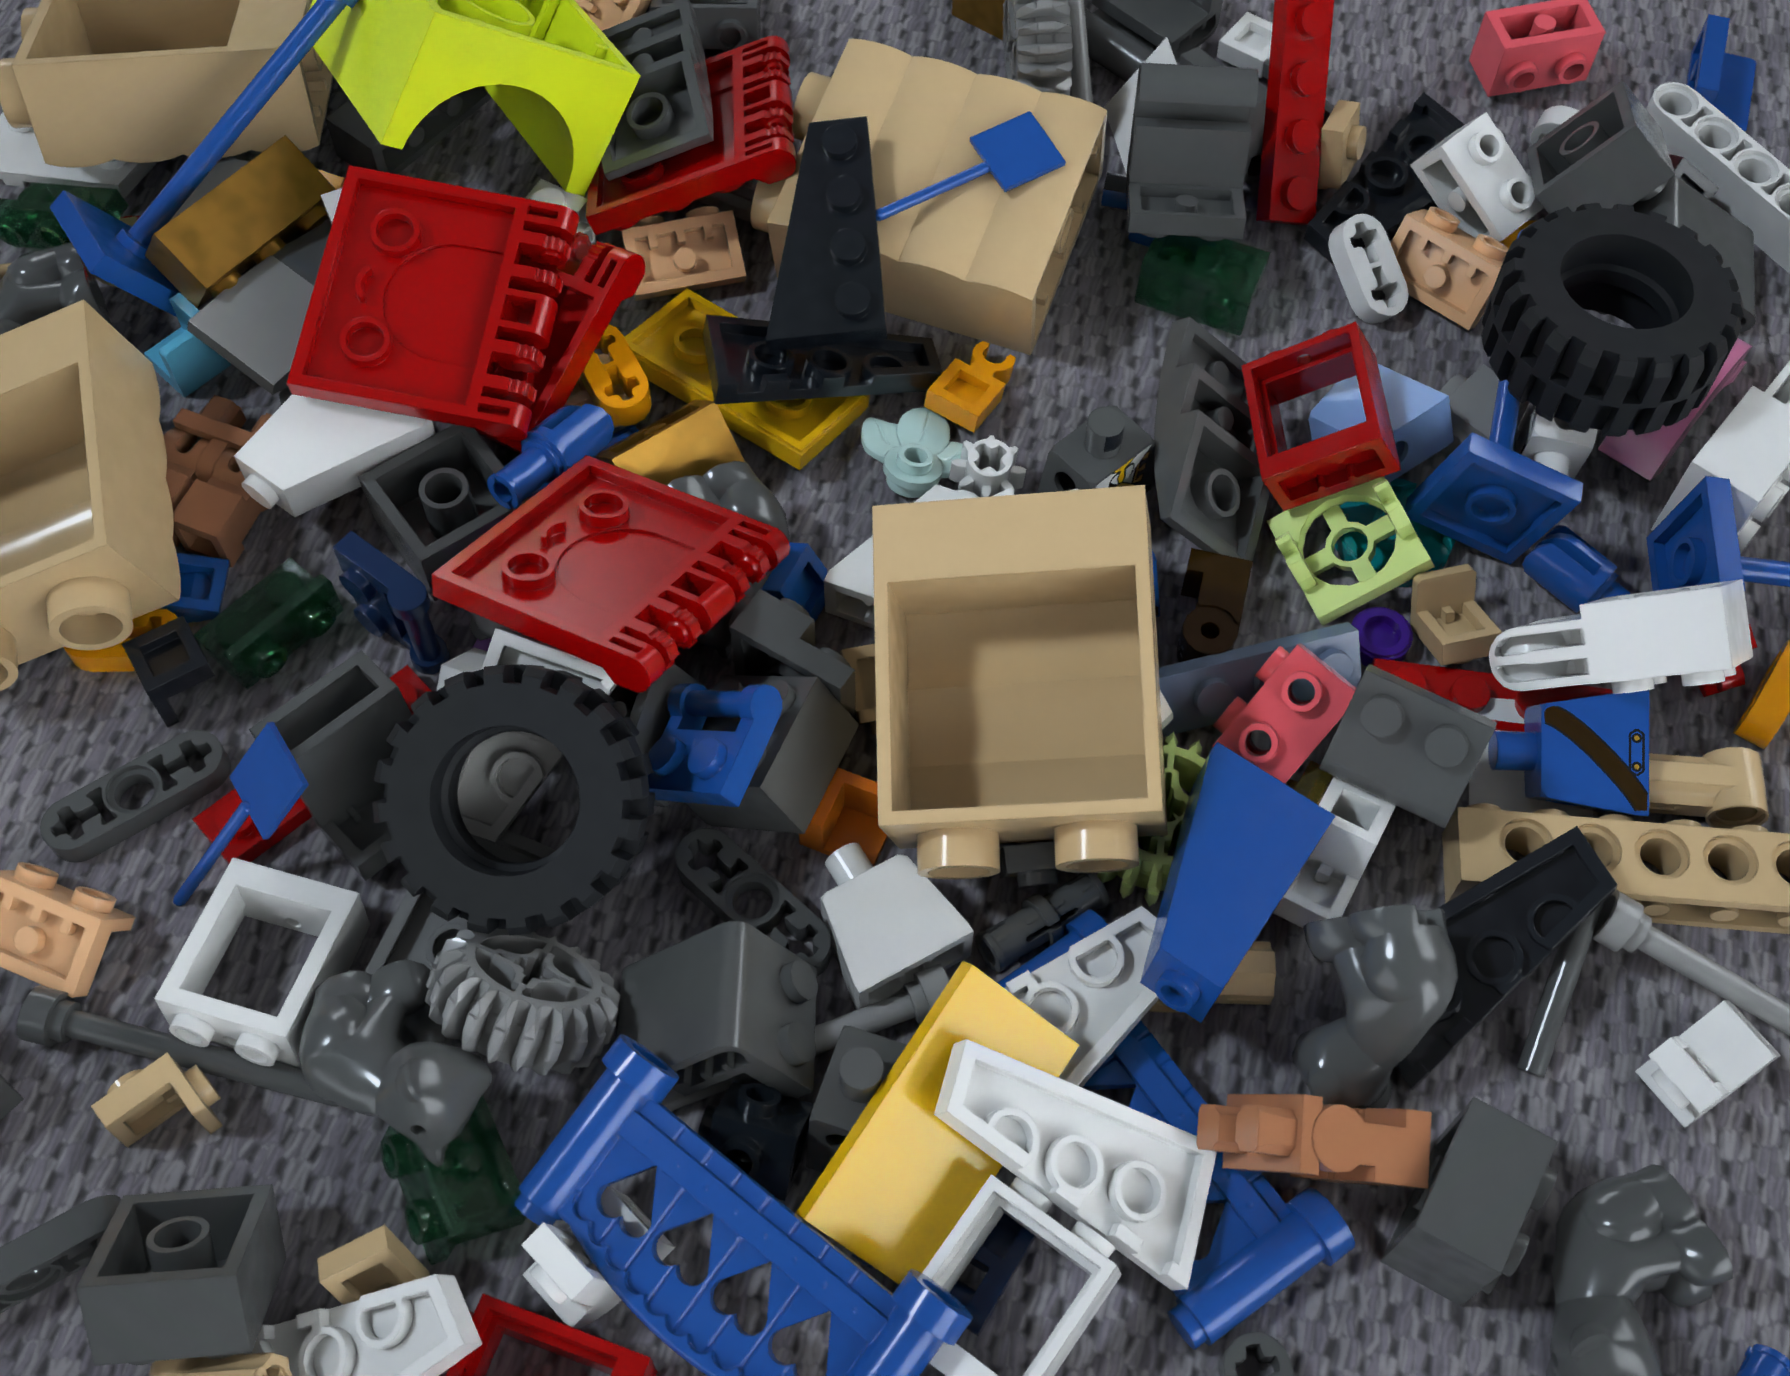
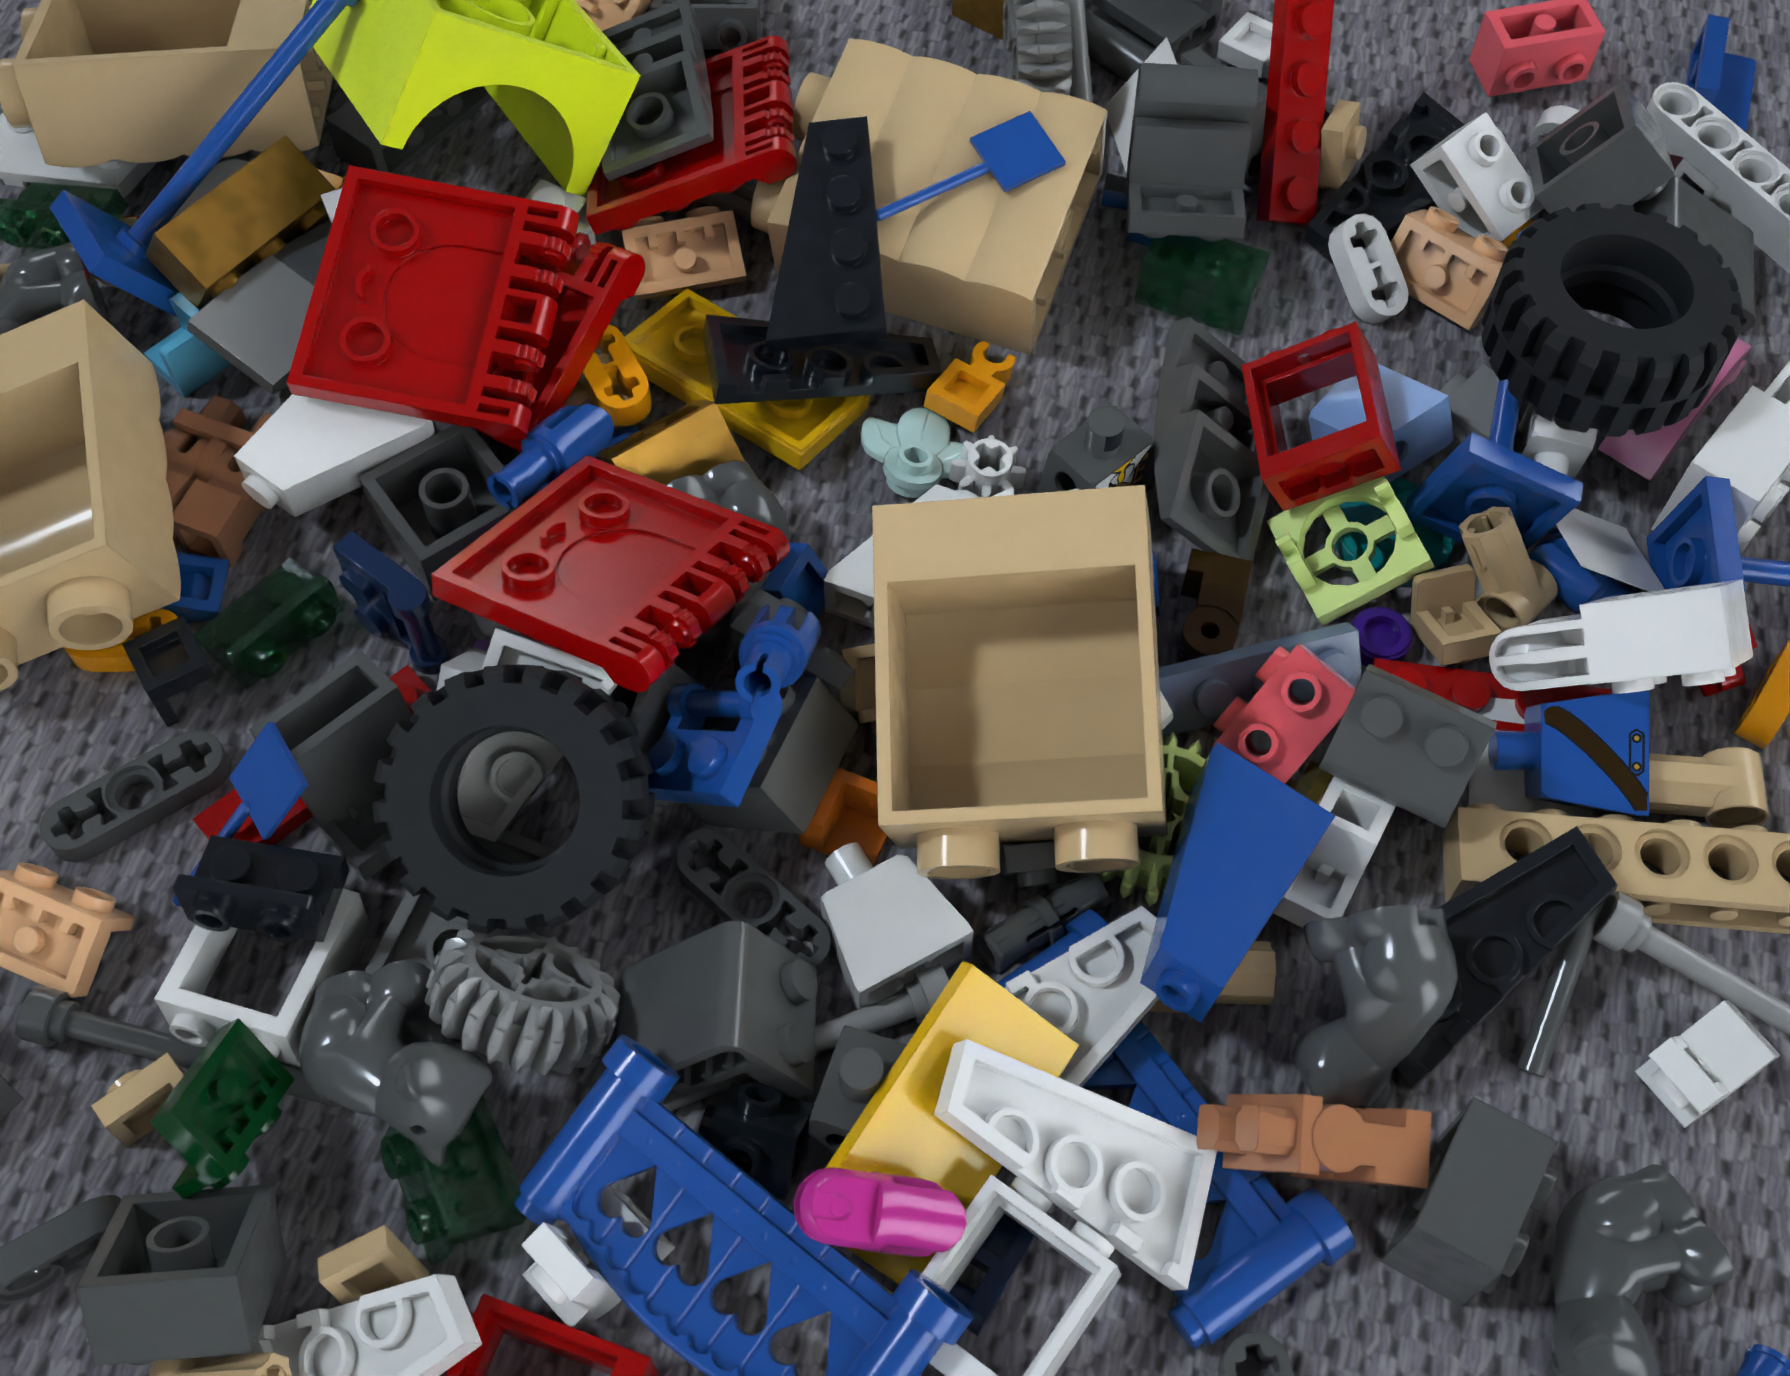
none -> dark green bracket [149,1018,295,1199]
none -> black bracket [172,835,350,943]
none -> blue arm [735,604,821,705]
none -> dark pink arm [793,1168,967,1257]
none -> tan piece [1459,506,1558,632]
none -> white sticker [1556,508,1665,592]

